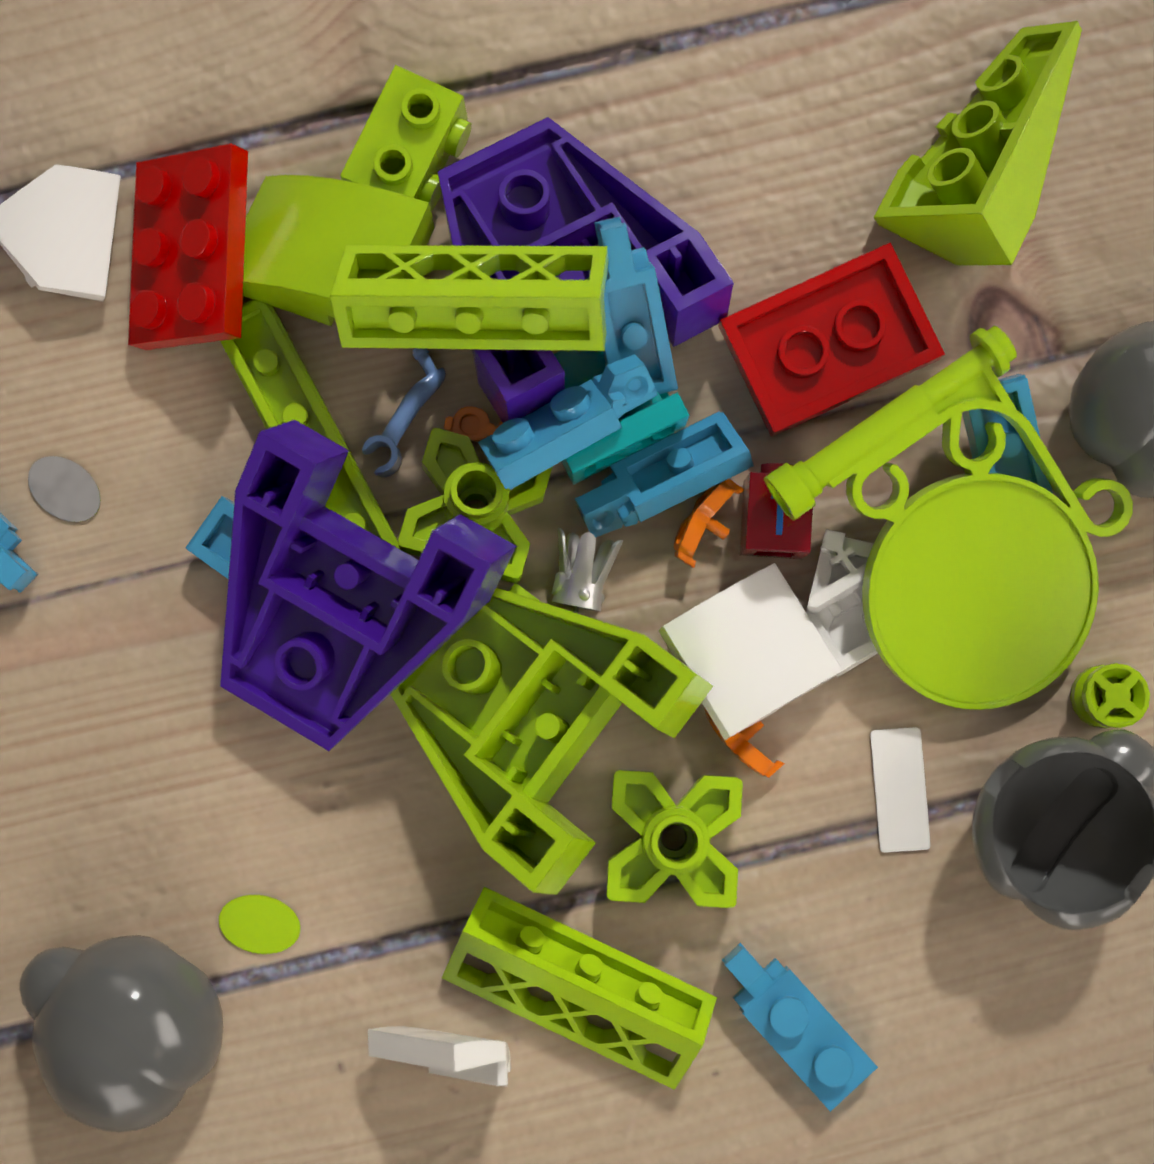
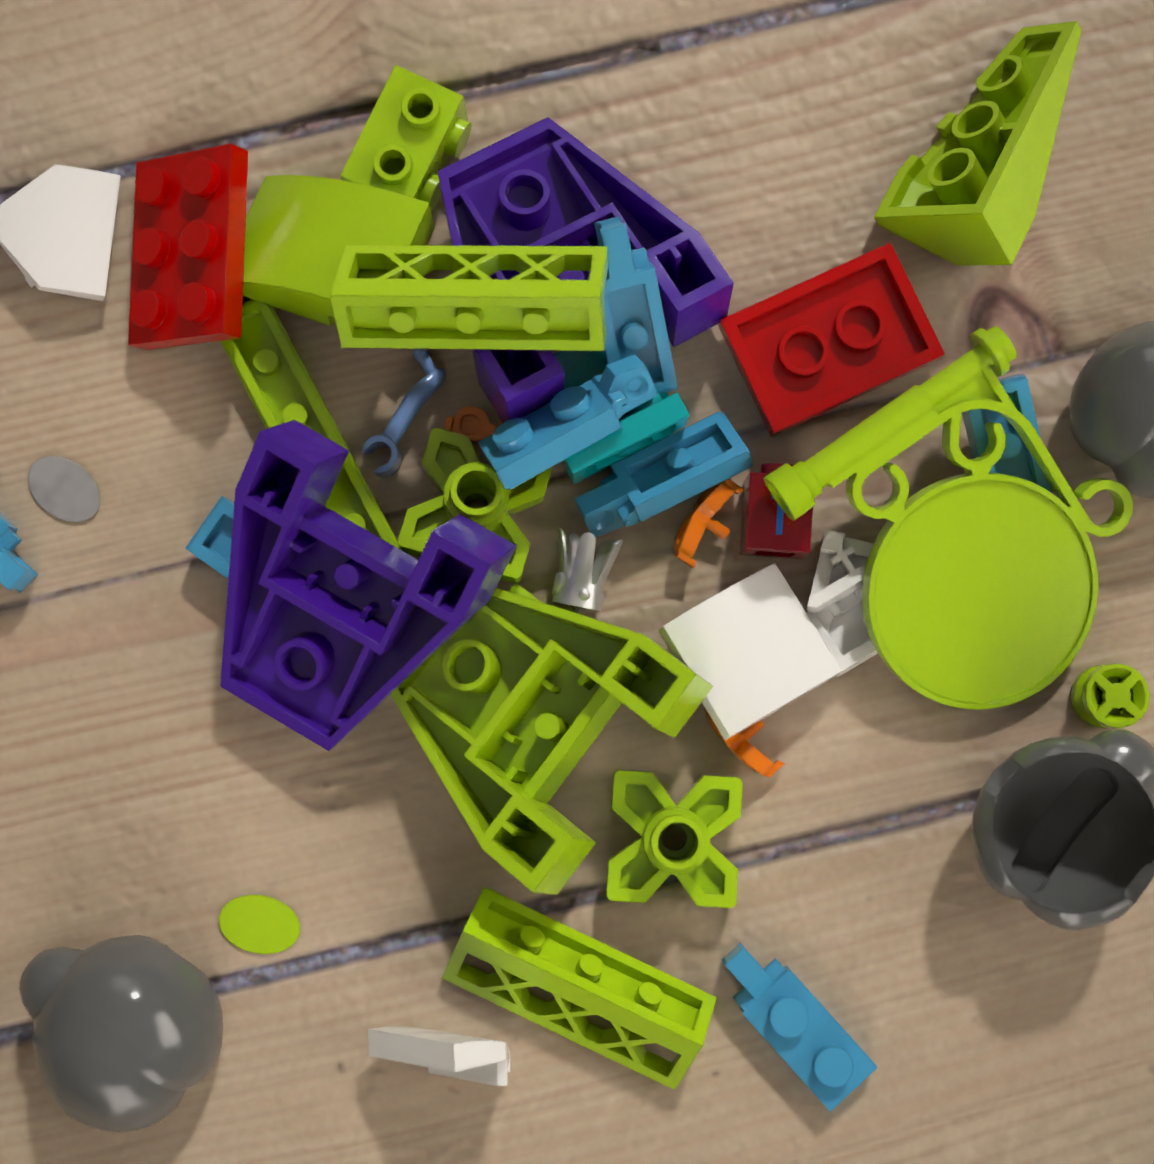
white sticker [870,727,931,853] -> none

